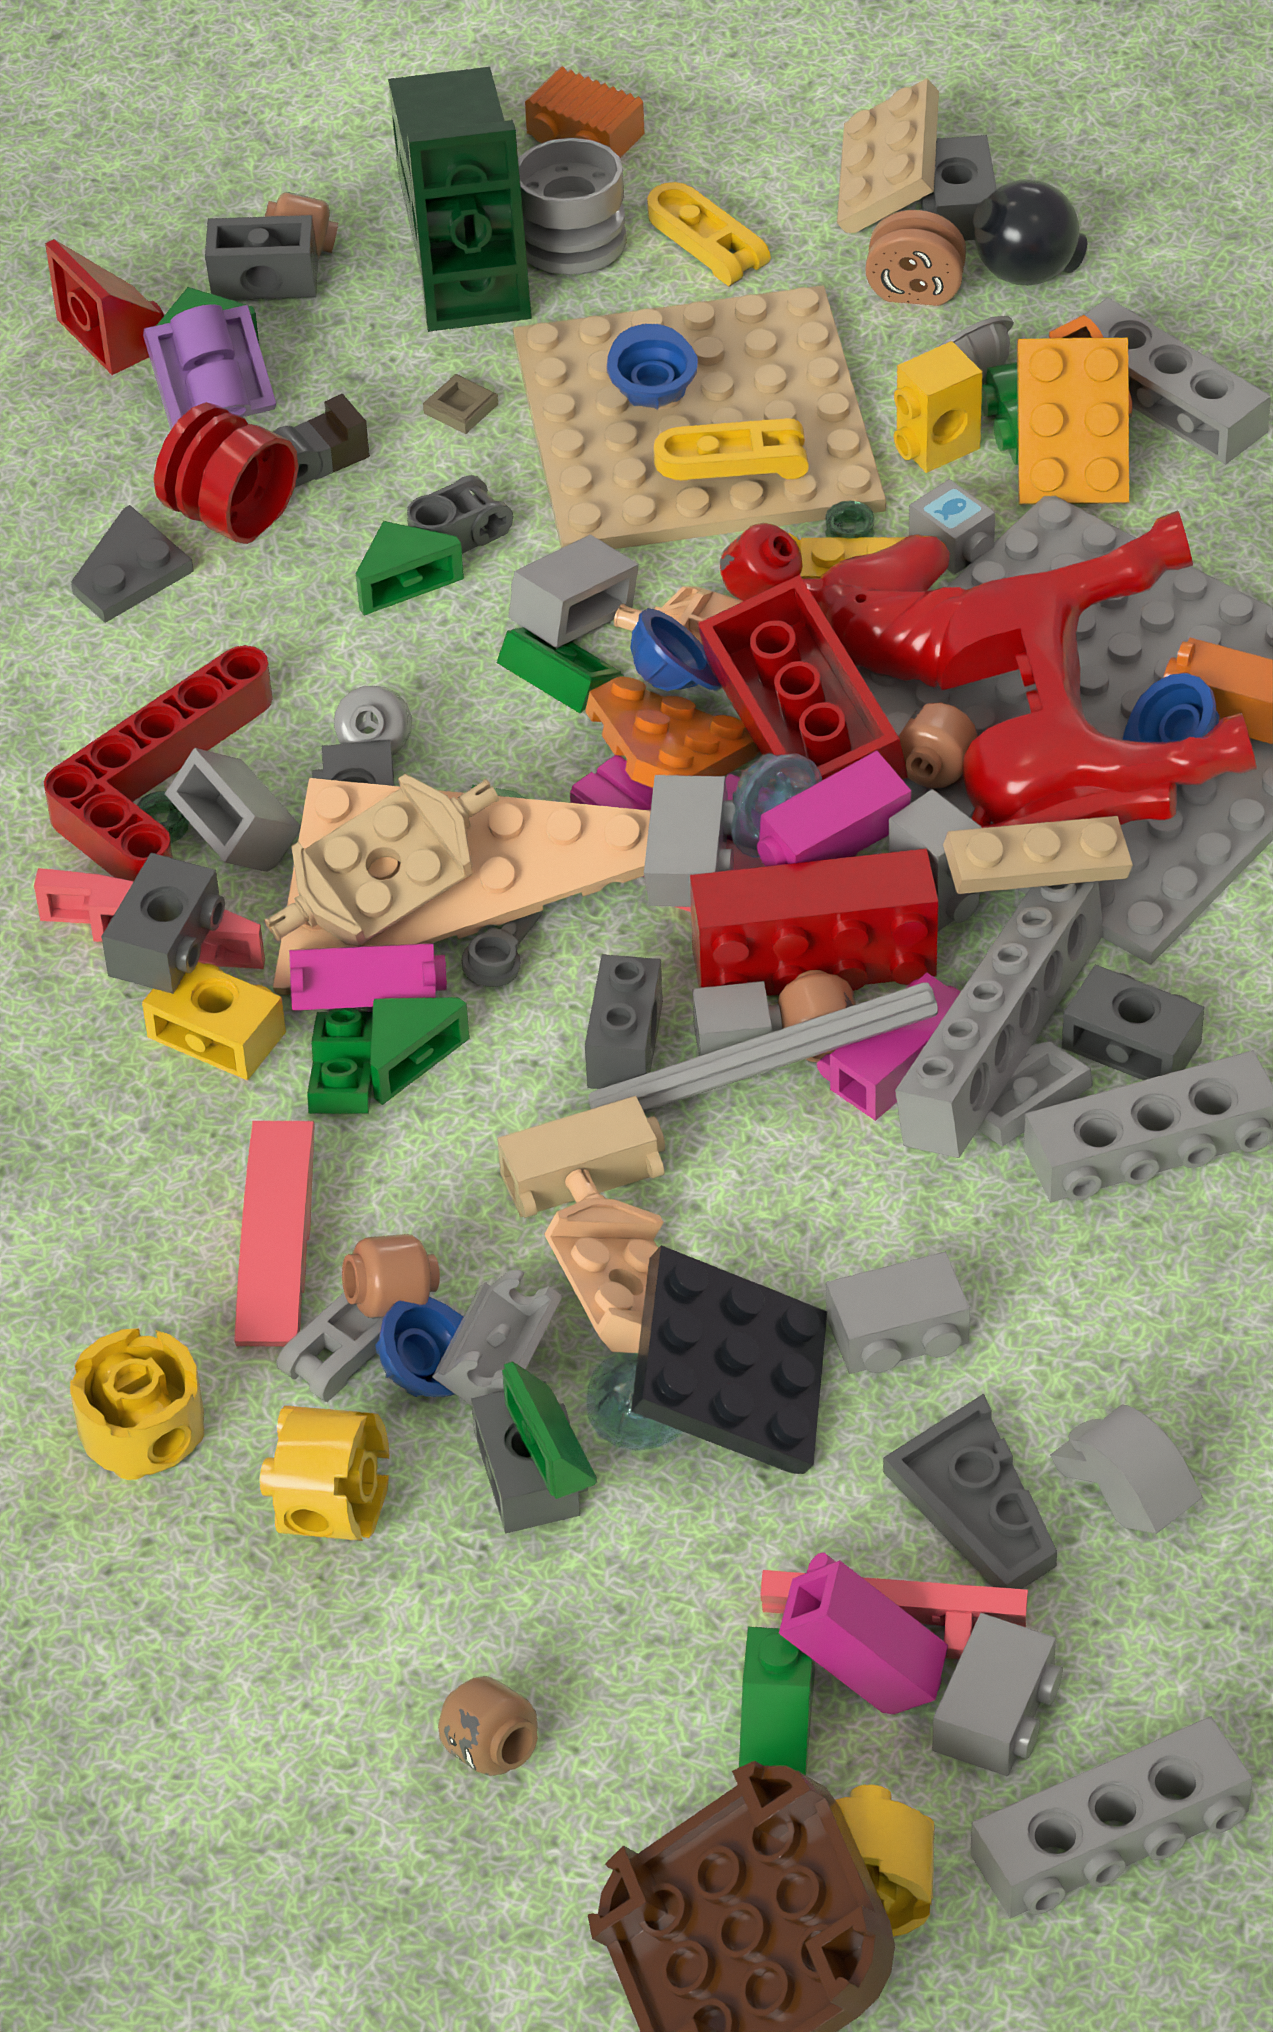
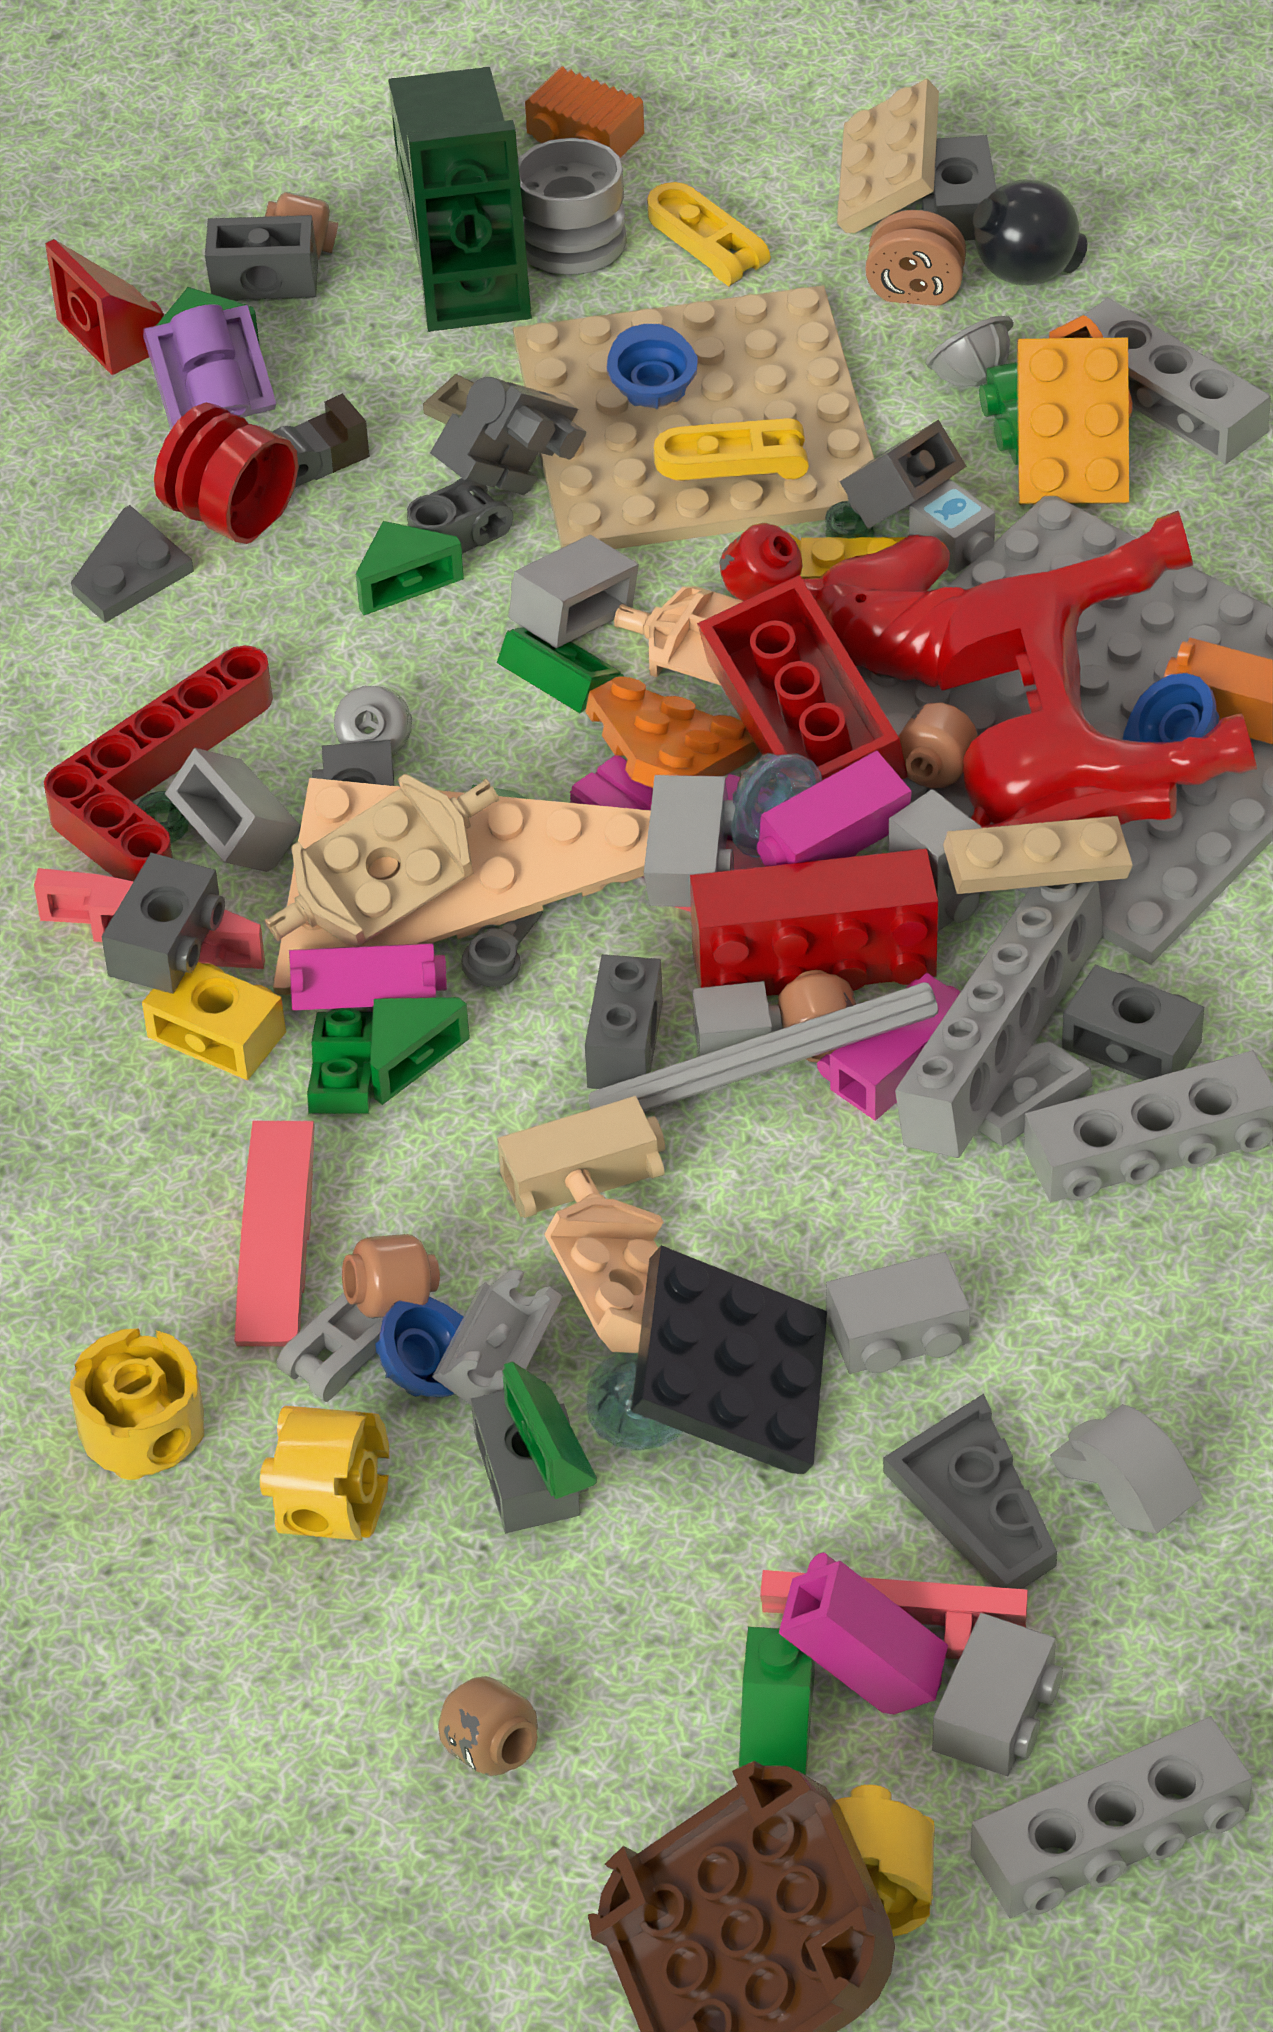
blue piece [630,608,722,691] -> none
yellow brick [894,341,982,473] -> none
none -> dark grey hips [430,377,586,495]
none -> dark grey brick [839,419,967,529]

